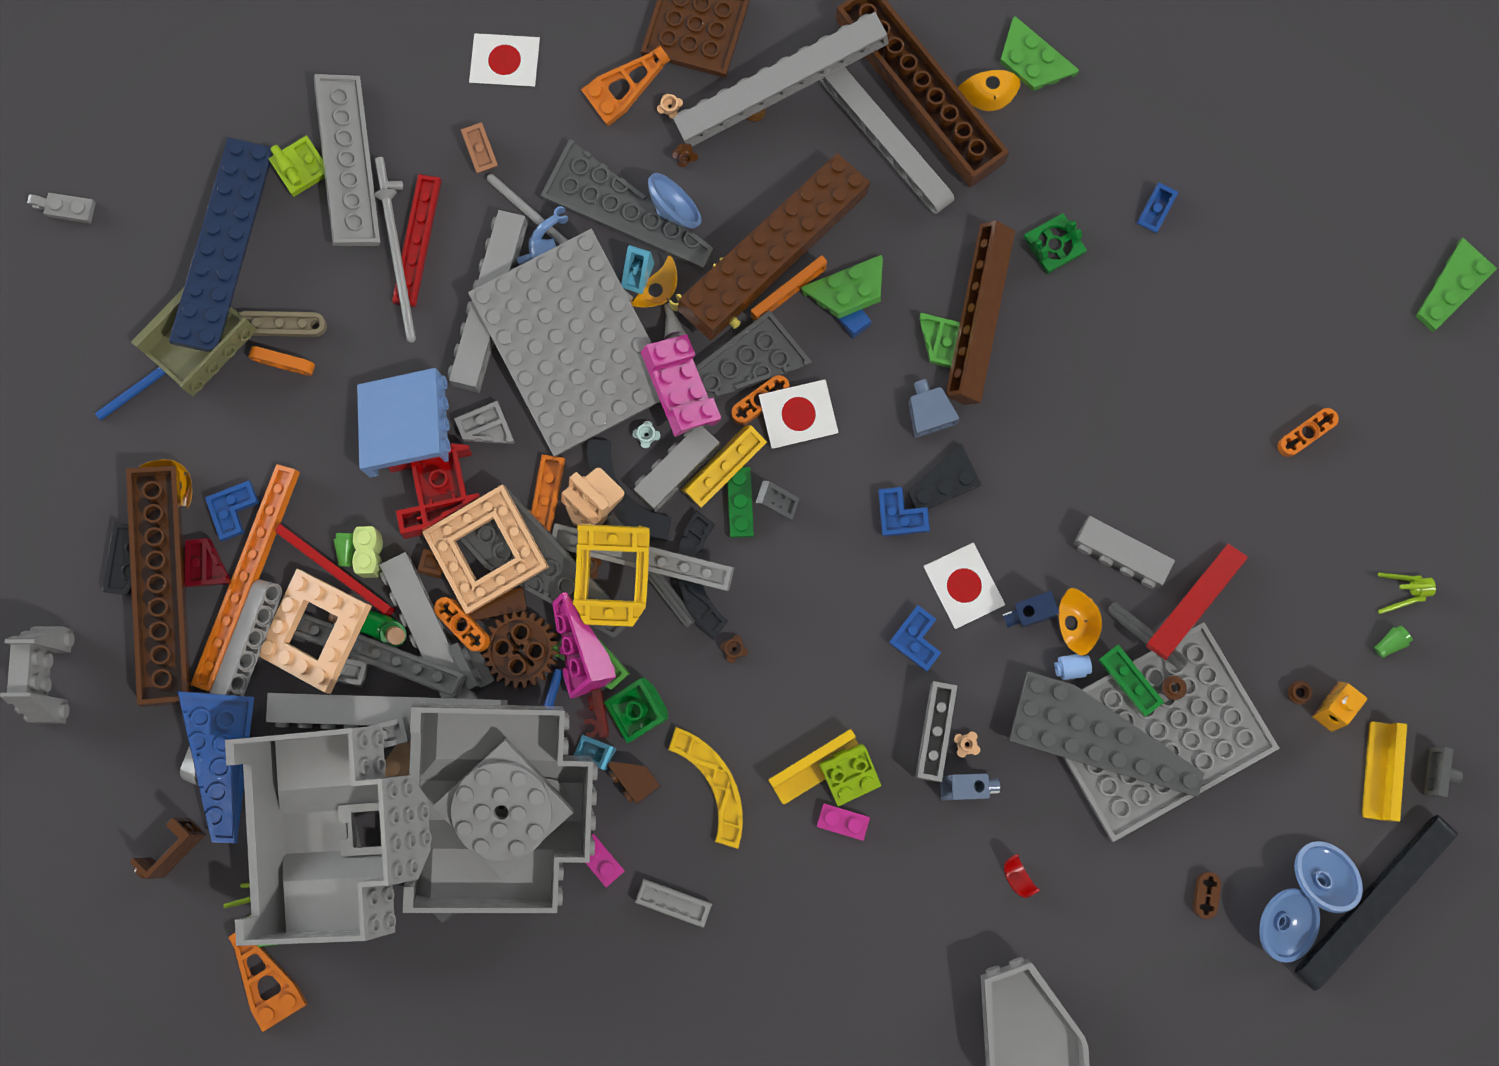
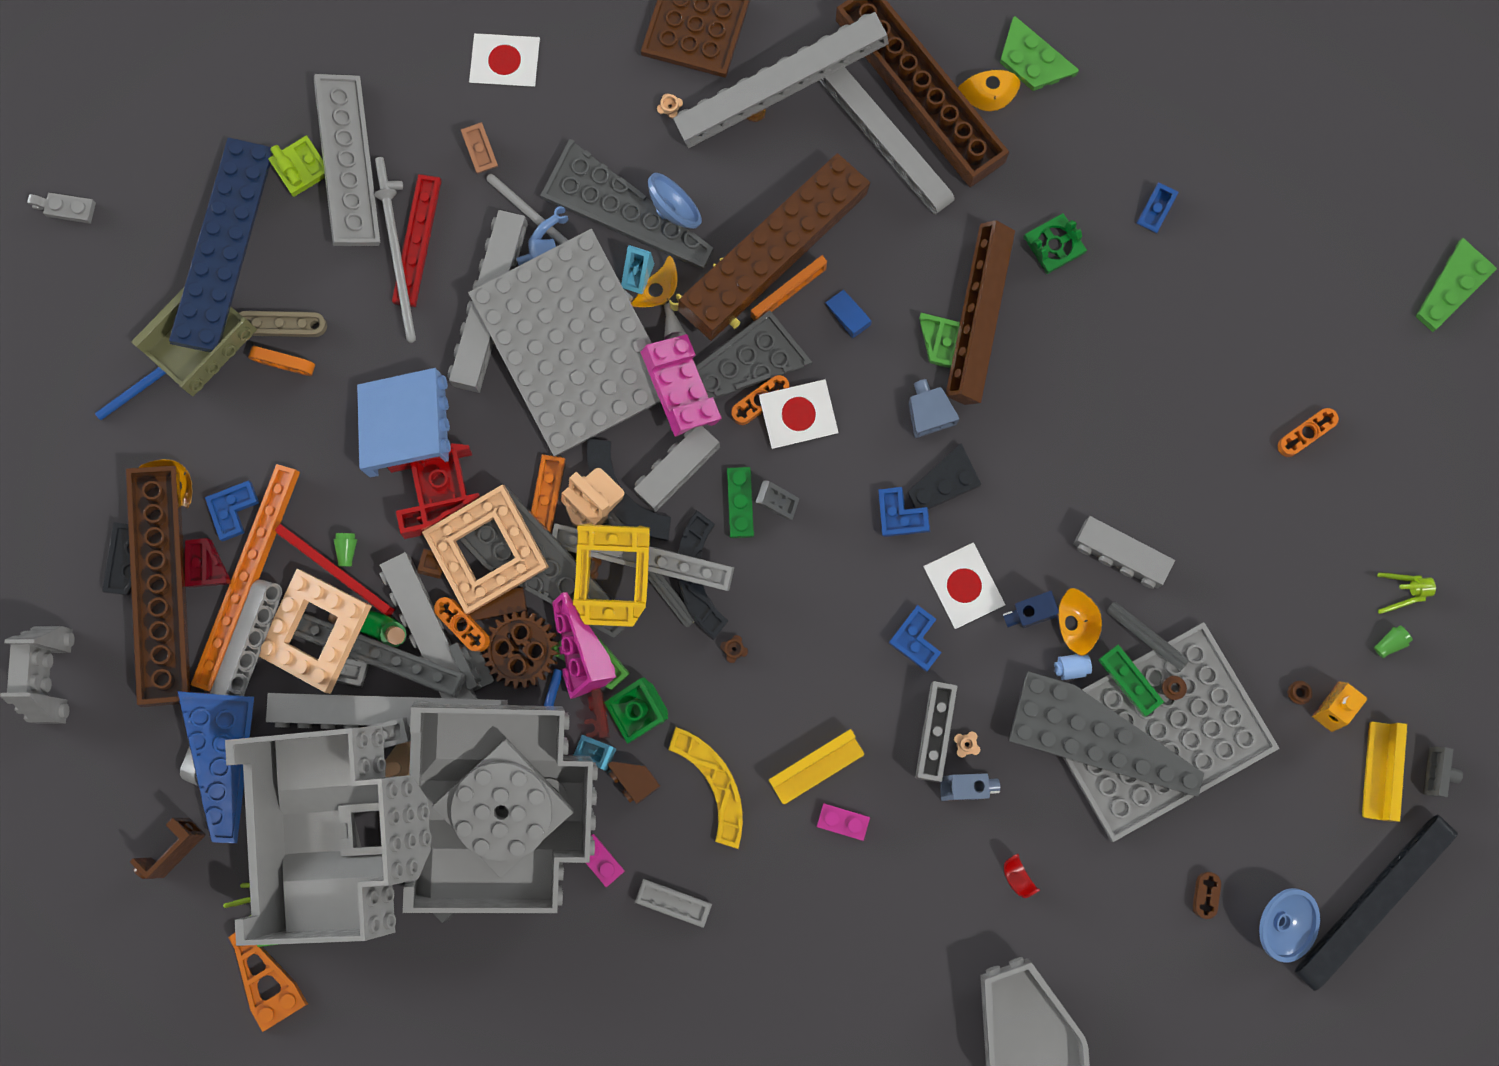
yellowish green brick [352,526,383,578] -> none
light grey wing [454,401,515,444] -> none
orange plate [581,45,670,126] -> none
light aqua plate [633,421,660,448] -> none
reddish brown plate [672,143,698,167] -> none
yellow panel [681,425,767,508] -> none
bright green wing [801,255,883,318] -> none
lime plate [818,743,881,807] -> none
red tile [1146,544,1248,660] -> none
medium blue dish [1294,841,1363,913] -> none

